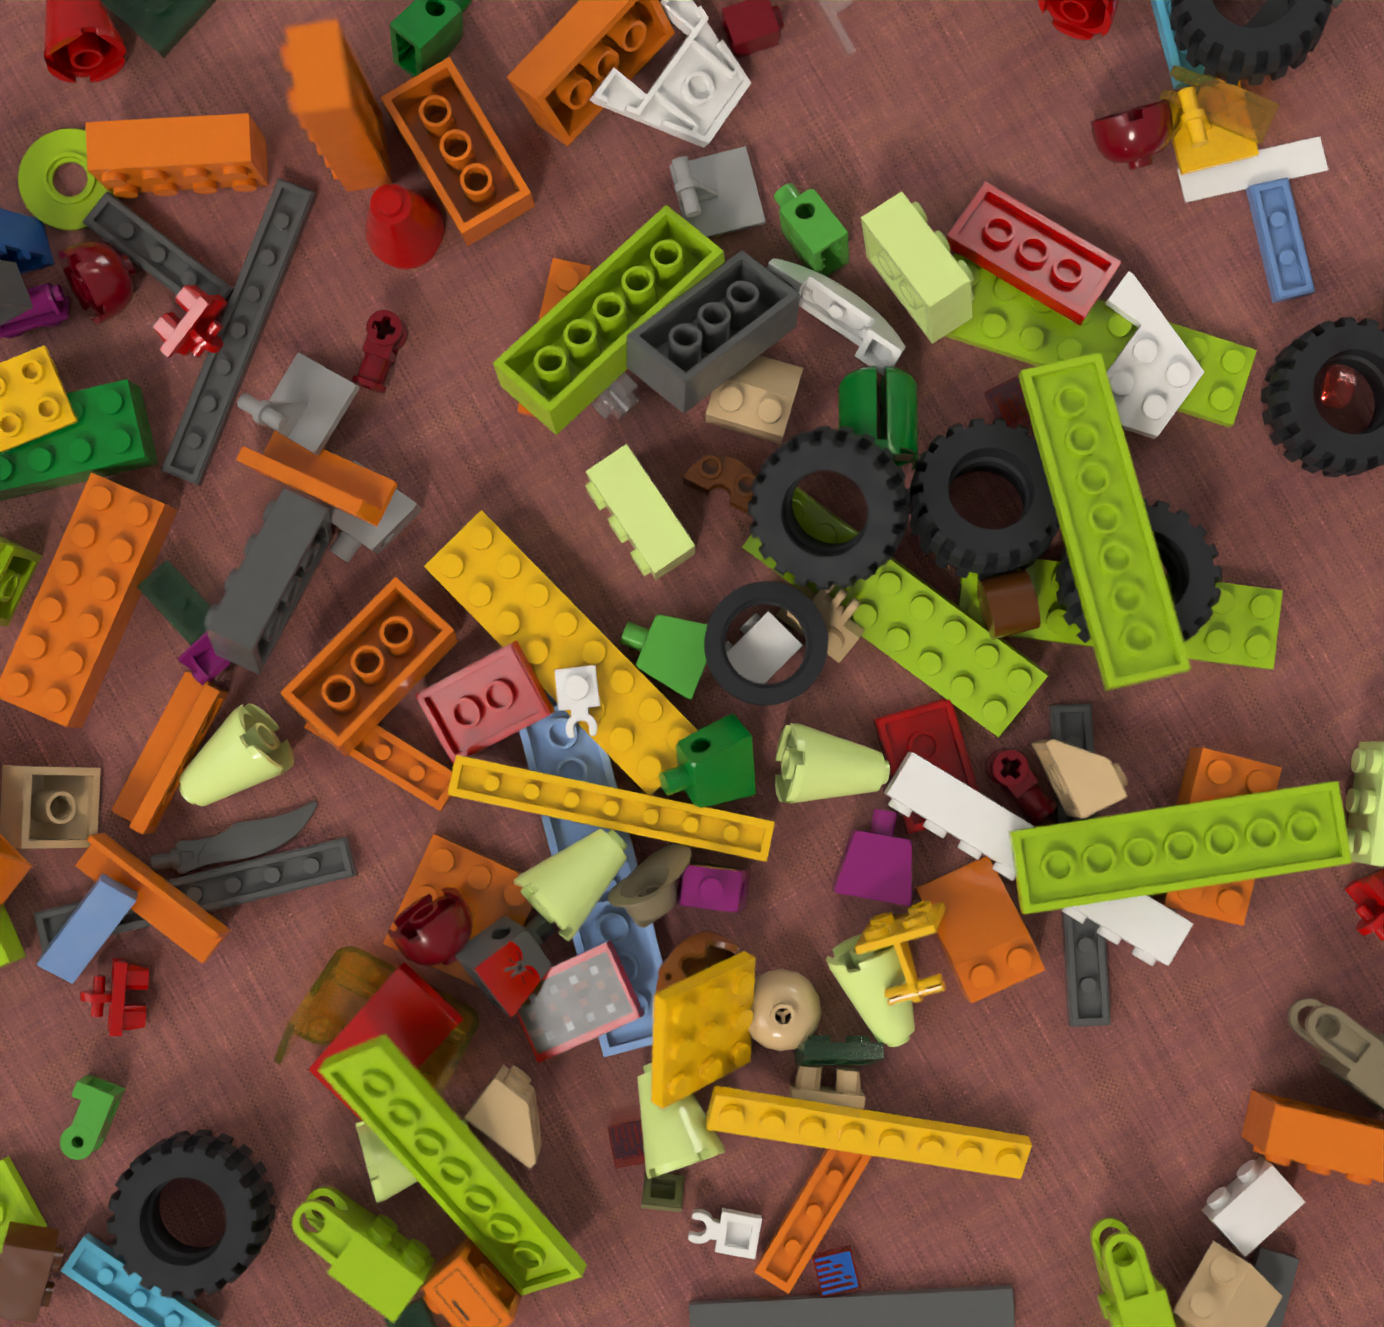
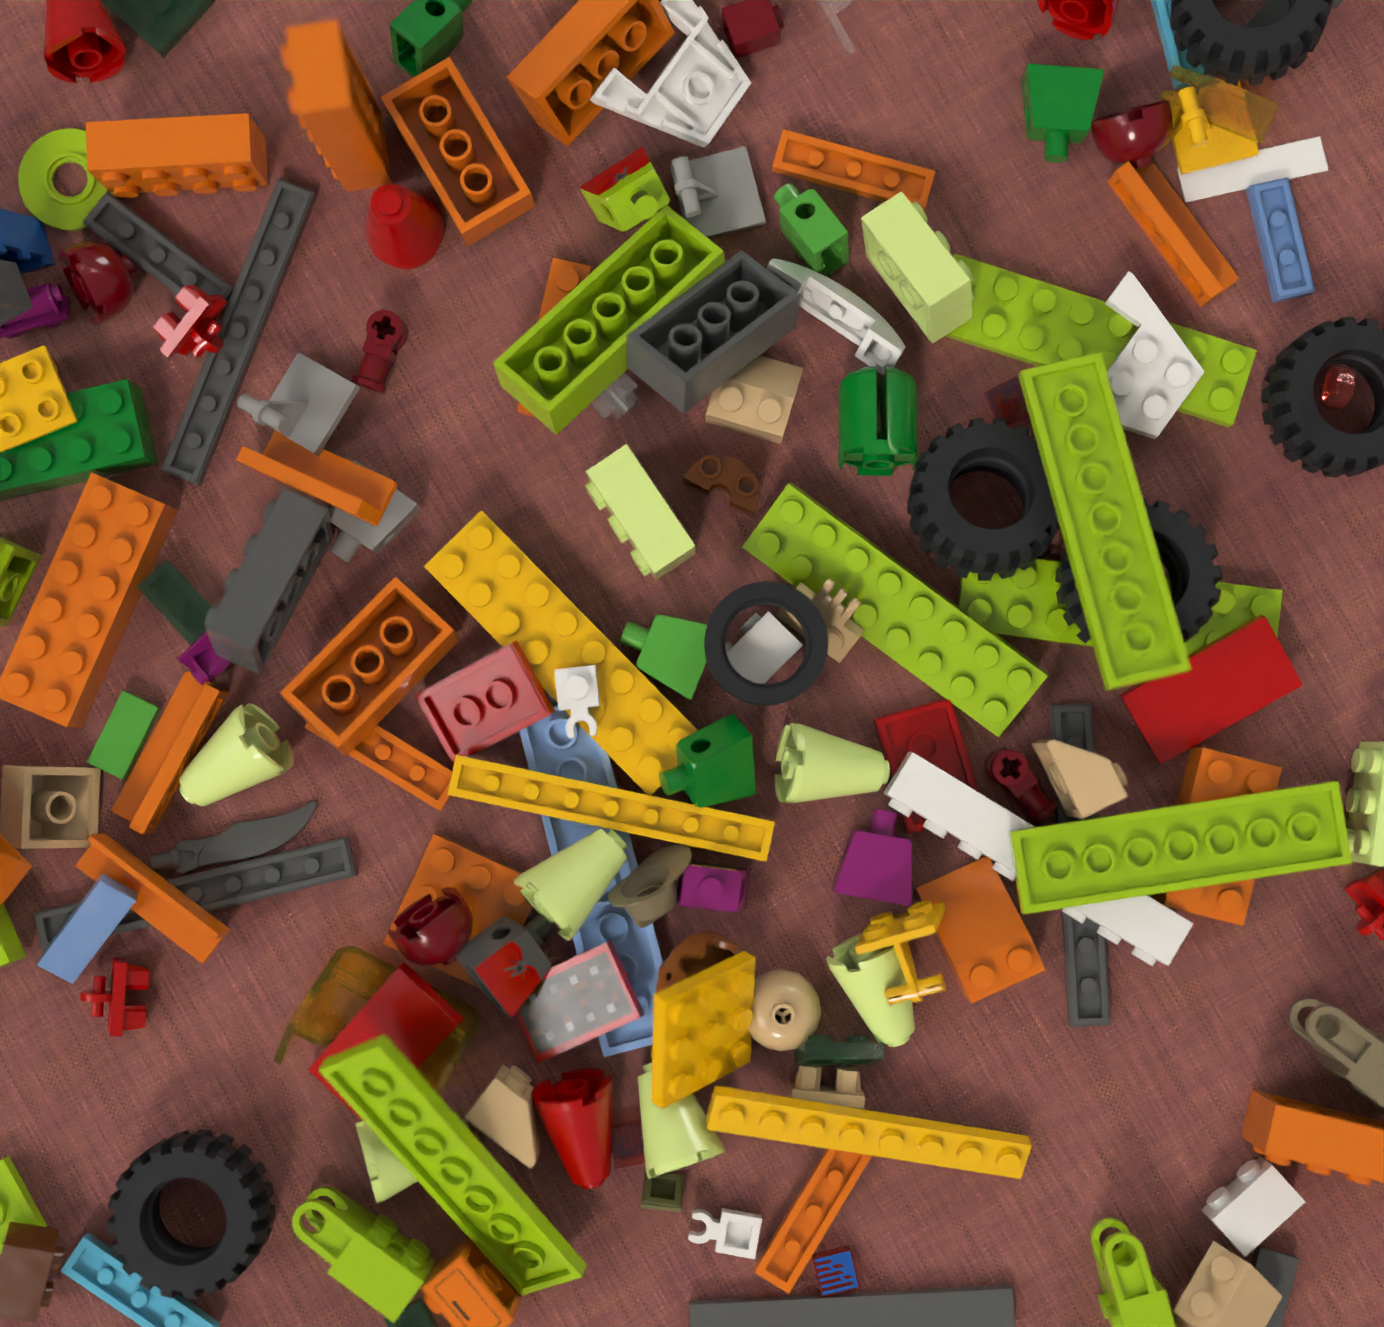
bright green leg [60,1074,126,1160] -> none
black tyre [748,426,911,590] -> none
red plate [946,182,1122,326] -> none
reddish brown piece [977,569,1040,640] -> none
none -> bright green tile [87,690,162,780]
none -> red cone [531,1068,613,1189]
none -> lime torso [579,147,671,232]
none -> orange plate [772,129,936,210]
none -> green torso [1021,63,1104,163]
none -> orange panel [1107,161,1238,308]
none -> red tile [1119,614,1303,765]

